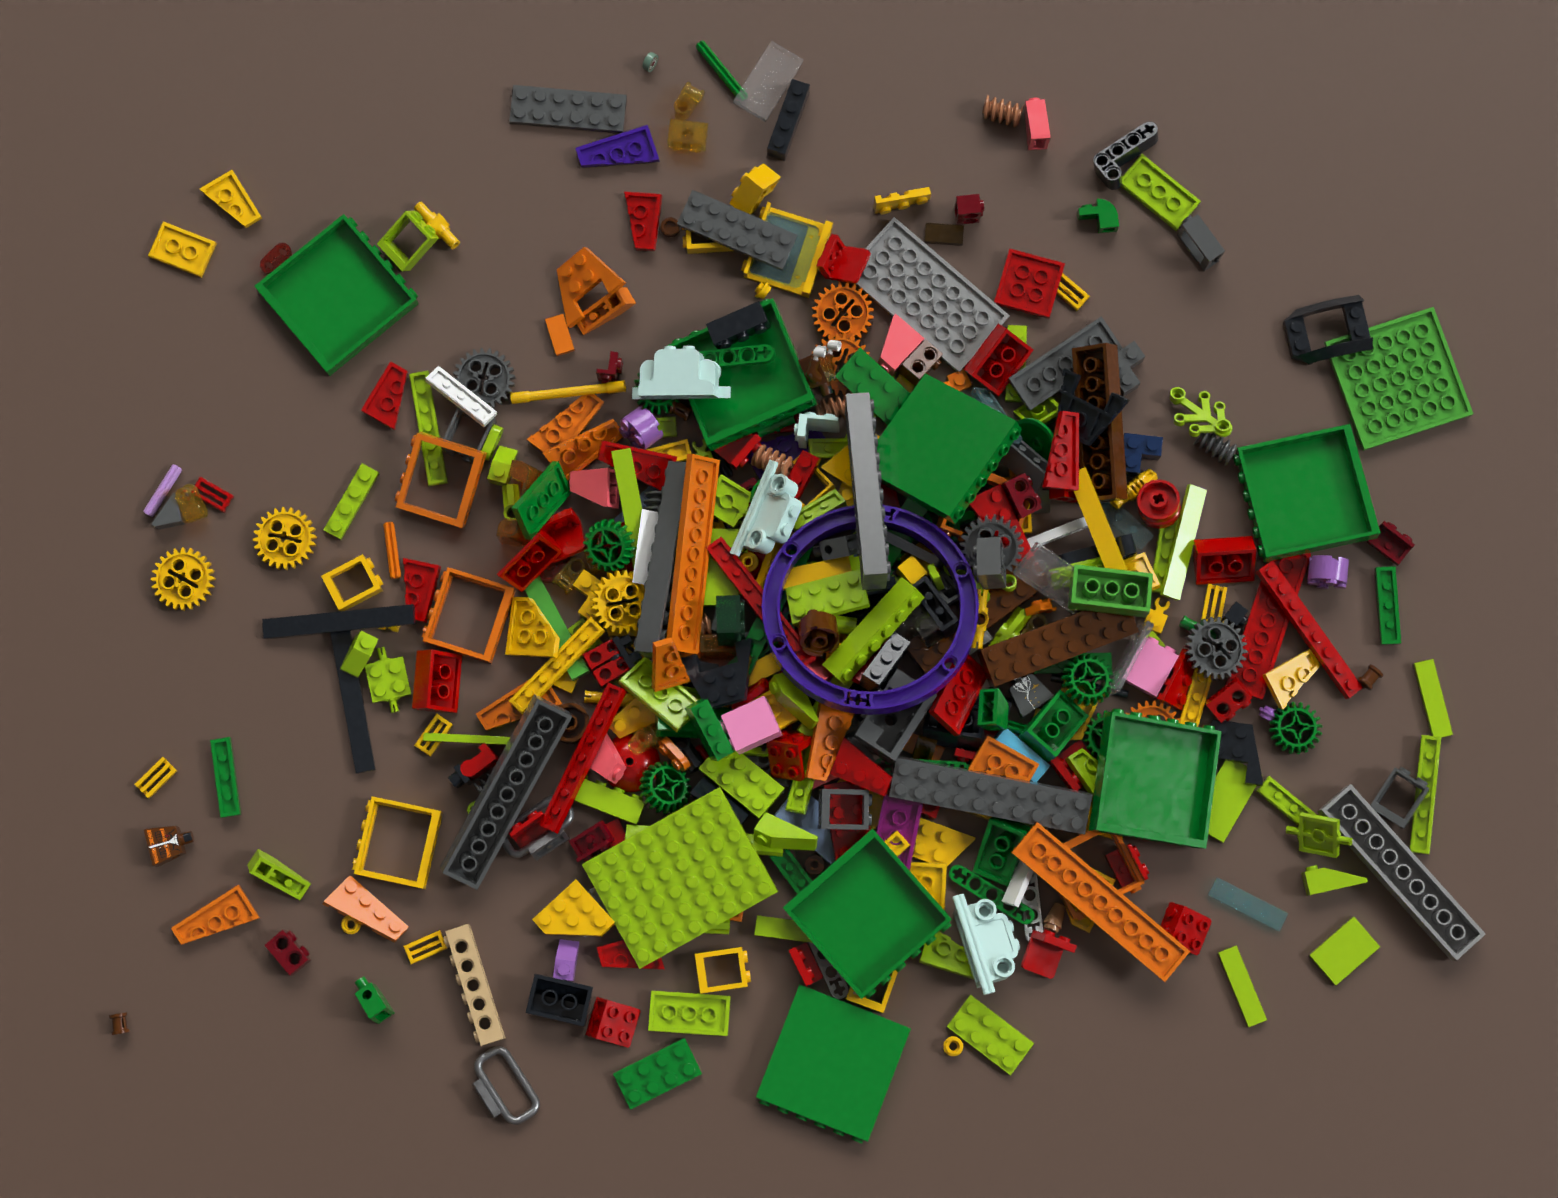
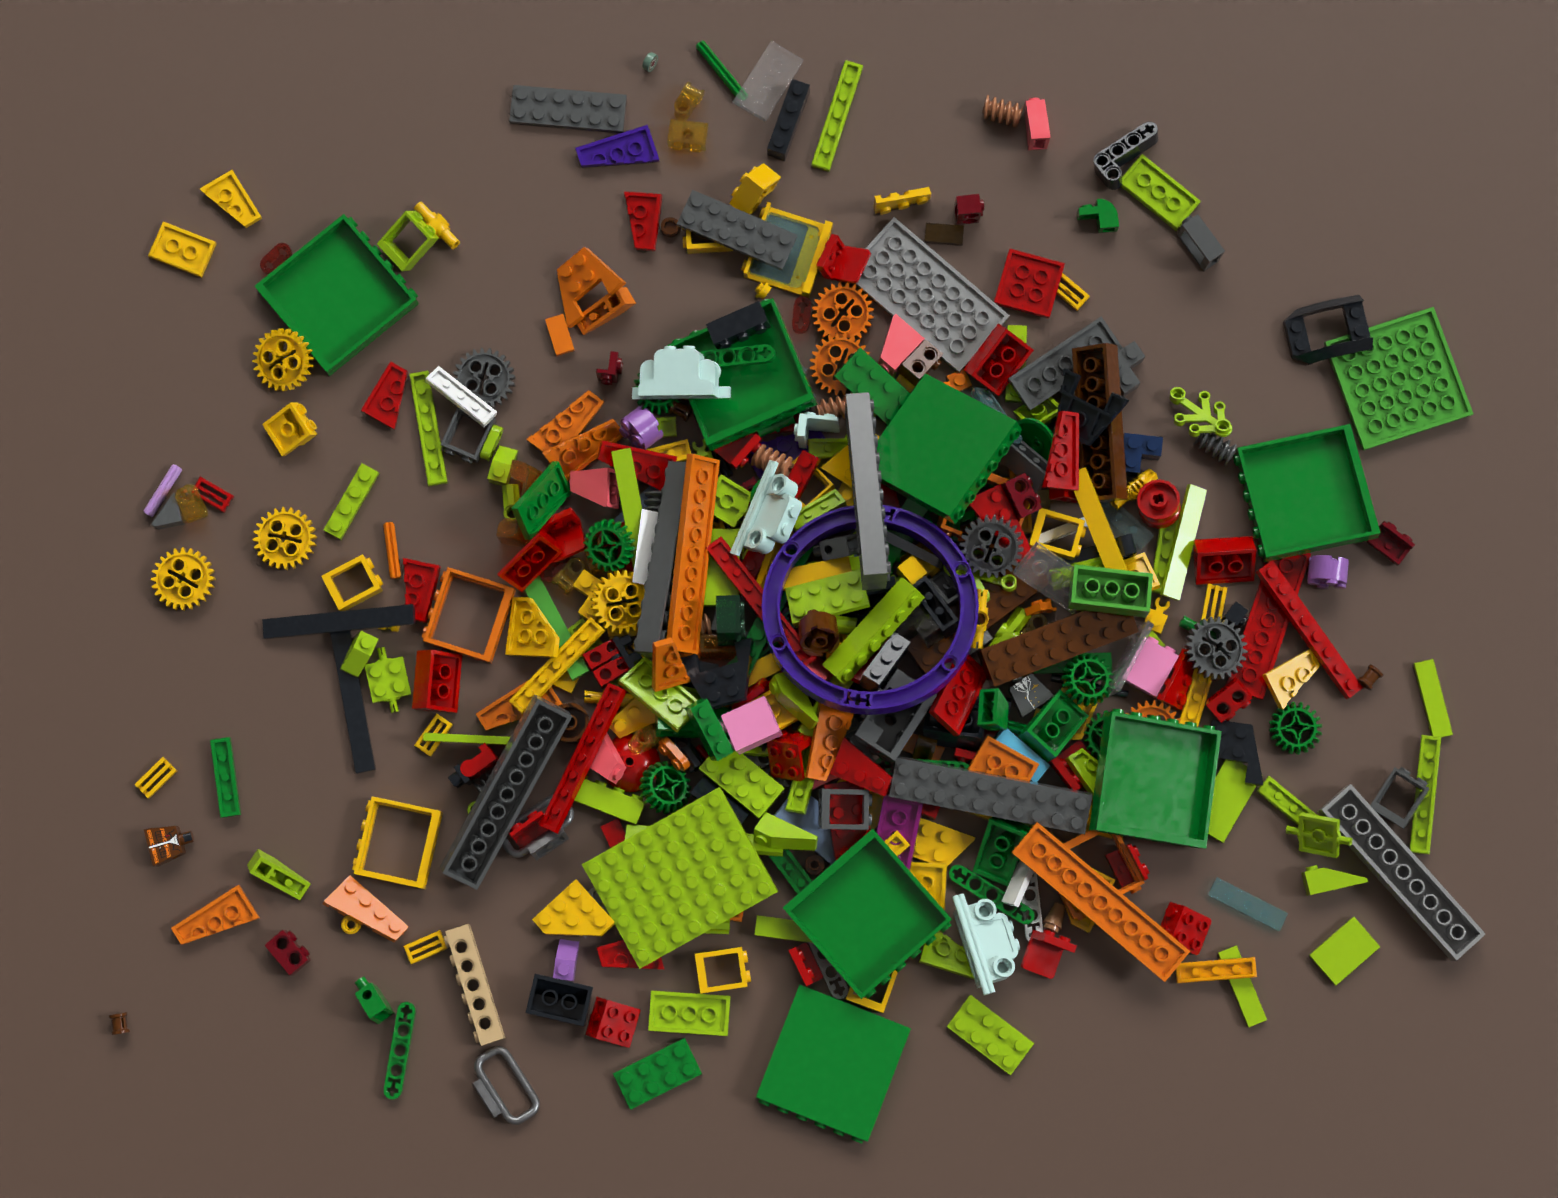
orange window [395,432,487,528] -> none
yellow piece [510,380,626,404] -> none
dark red bracket [569,820,614,863] -> none
yellow plate [739,552,759,572] -> none
reddish brown torso [798,340,842,397] -> none
lime tile [927,563,945,591] -> none
yellow plate [943,1036,963,1056] -> none
dark grey brick [973,537,1006,589] -> none
medium lavender plate [1259,705,1276,721] -> none
green plate [1375,566,1401,645] -> none
none -> yellow gear [252,328,314,391]
none -> yellow plate [262,402,318,456]
none -> green beam [384,1002,416,1099]
none -> clear red beam [792,296,811,334]
none -> lime tile [811,60,863,172]
none -> yellow window [1029,508,1087,561]
none -> light orange tile [1176,957,1257,983]

